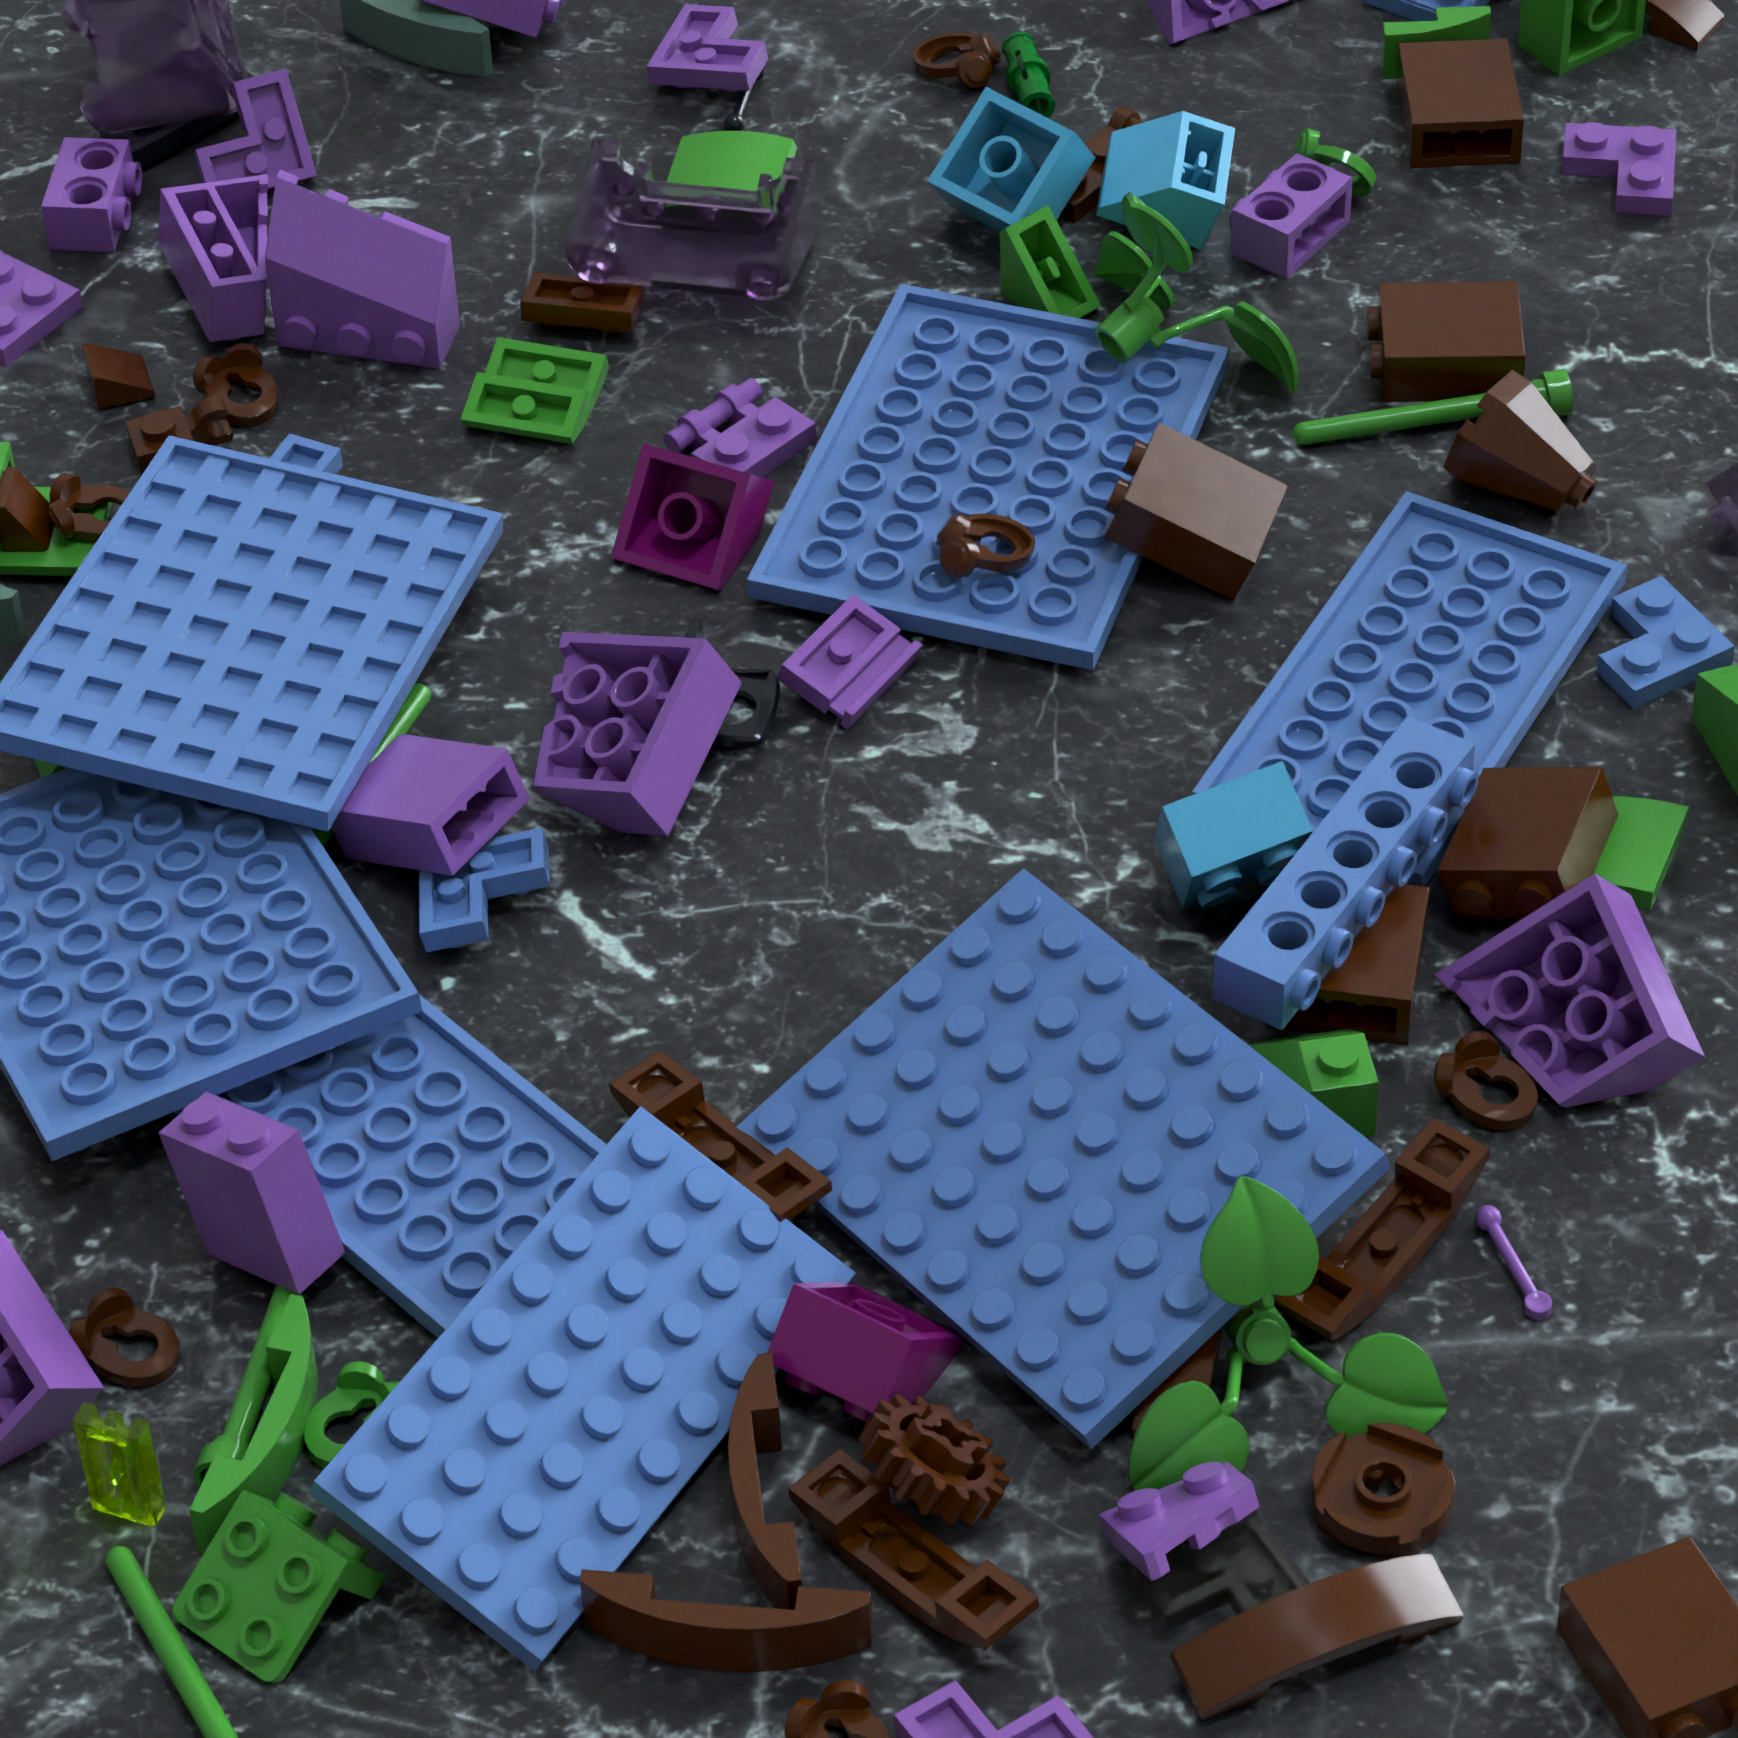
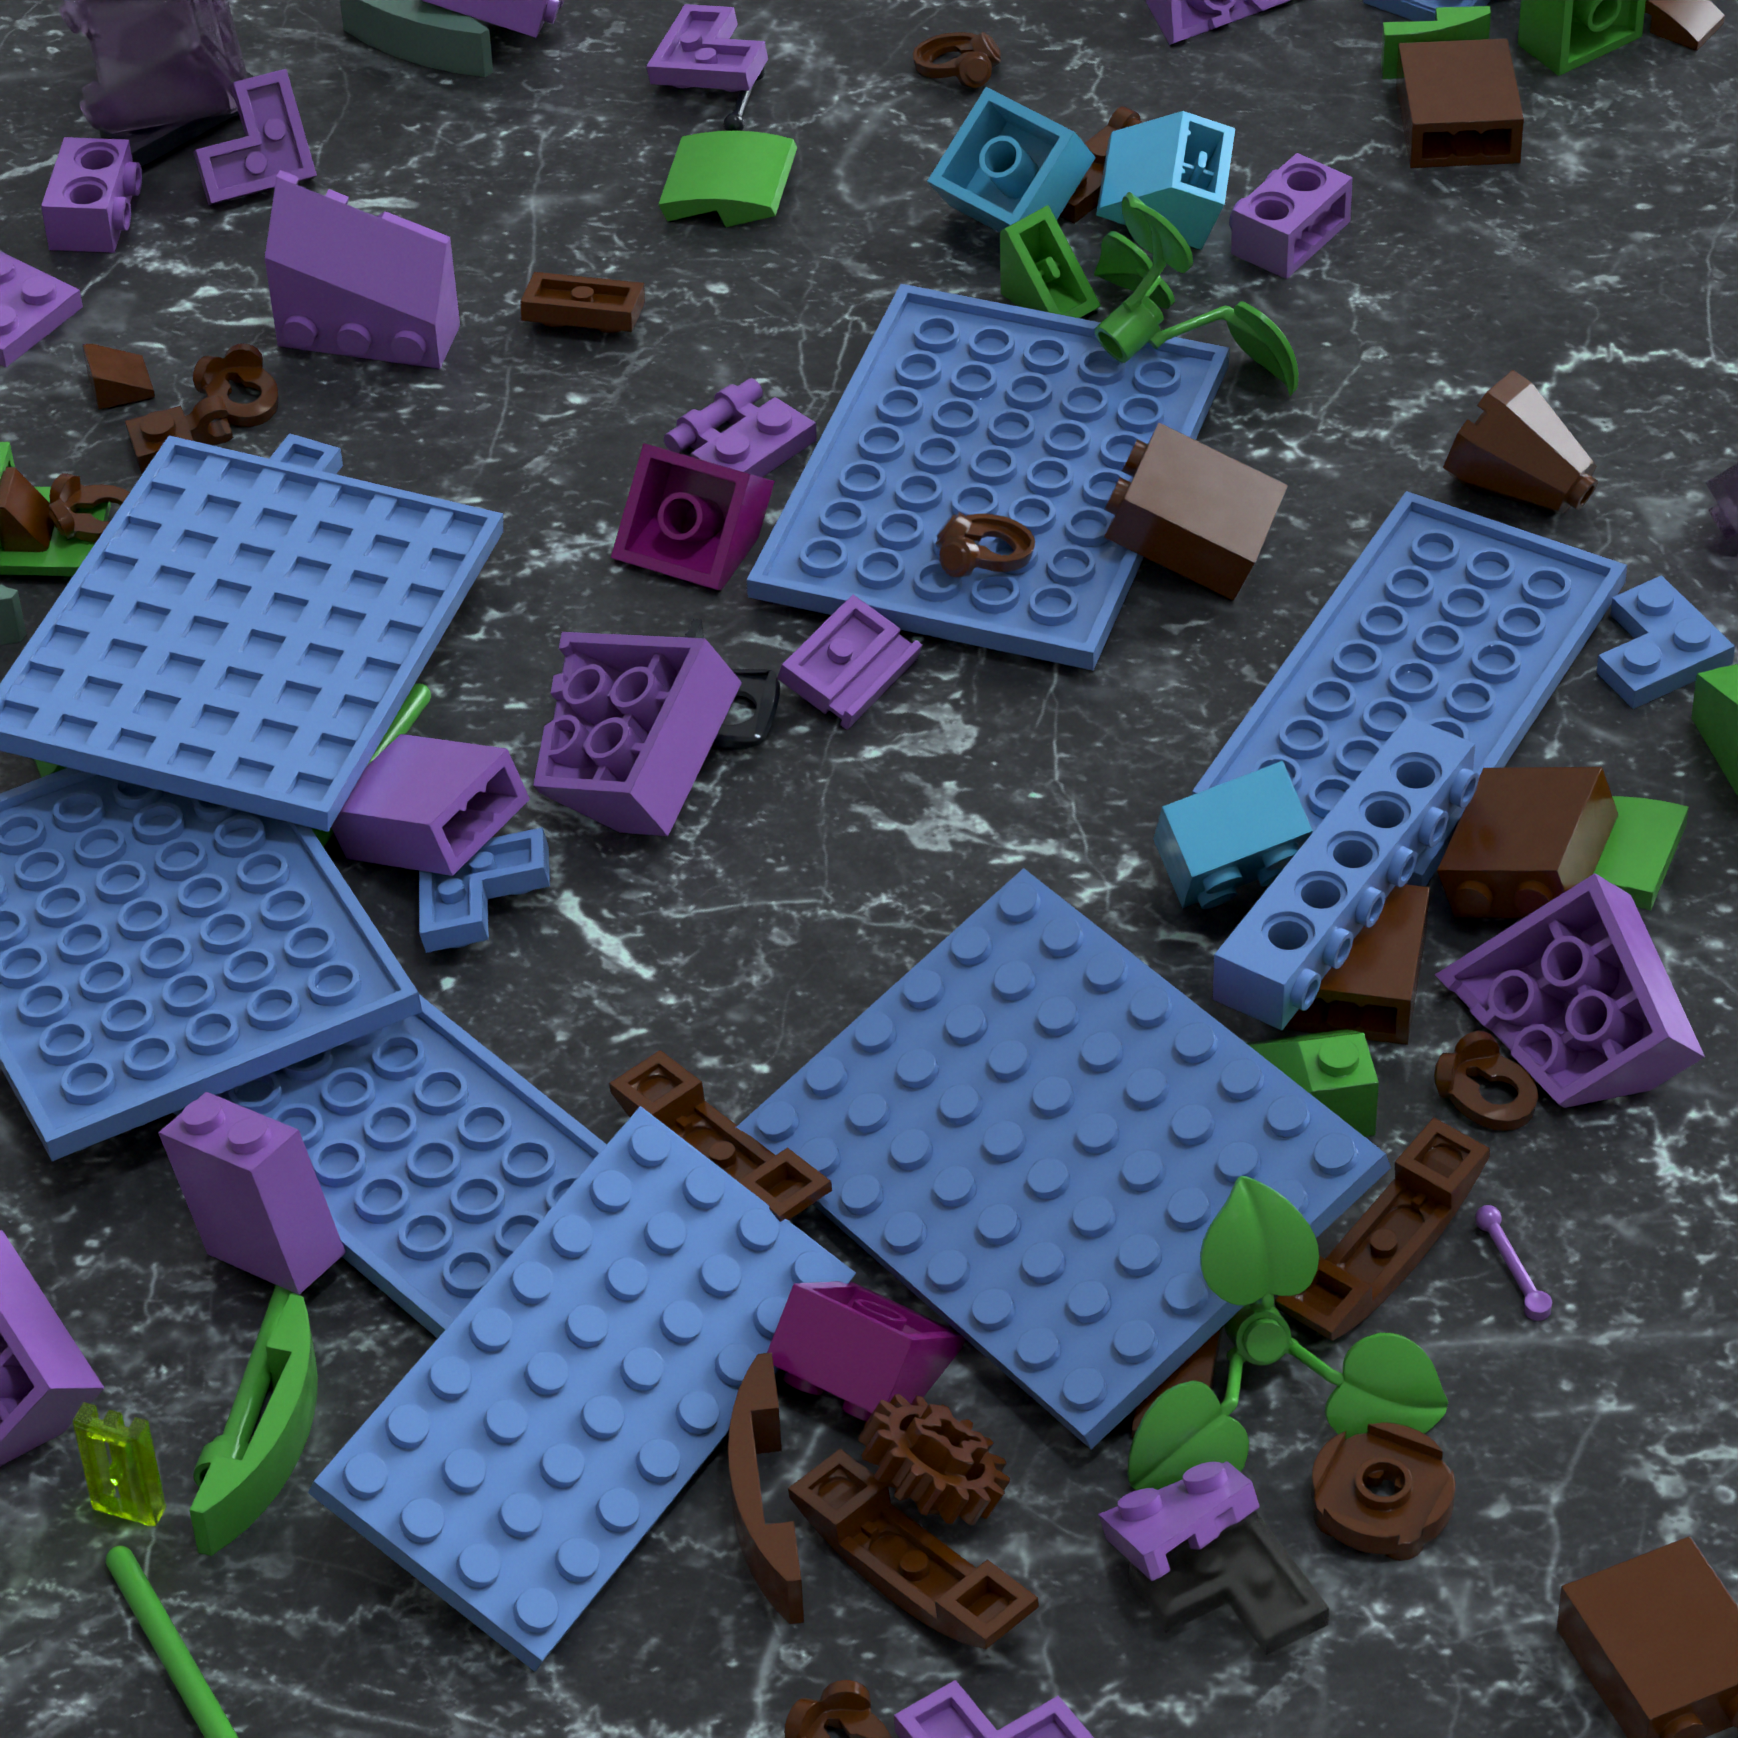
reddish brown piece [69,1287,179,1388] -> none
medium lavender wedge [158,174,268,342] -> none
bright green bracket [172,1490,386,1684] -> none
bright green piece [304,1361,399,1469] -> none
bright green slope [460,337,610,444] -> none
clear purple windscreen [564,139,820,301] -> none
reddish brown slope [580,1569,873,1672] -> none
green pin [1001,31,1056,118] -> none
reddish brown slope [1170,1553,1464,1721] -> none
bright green piece [1292,369,1573,445] -> none
bright green piece [1294,128,1377,197] -> none
reddish brown brick [1366,281,1526,402] -> none
medium lavender plate [1561,122,1676,216] -> none

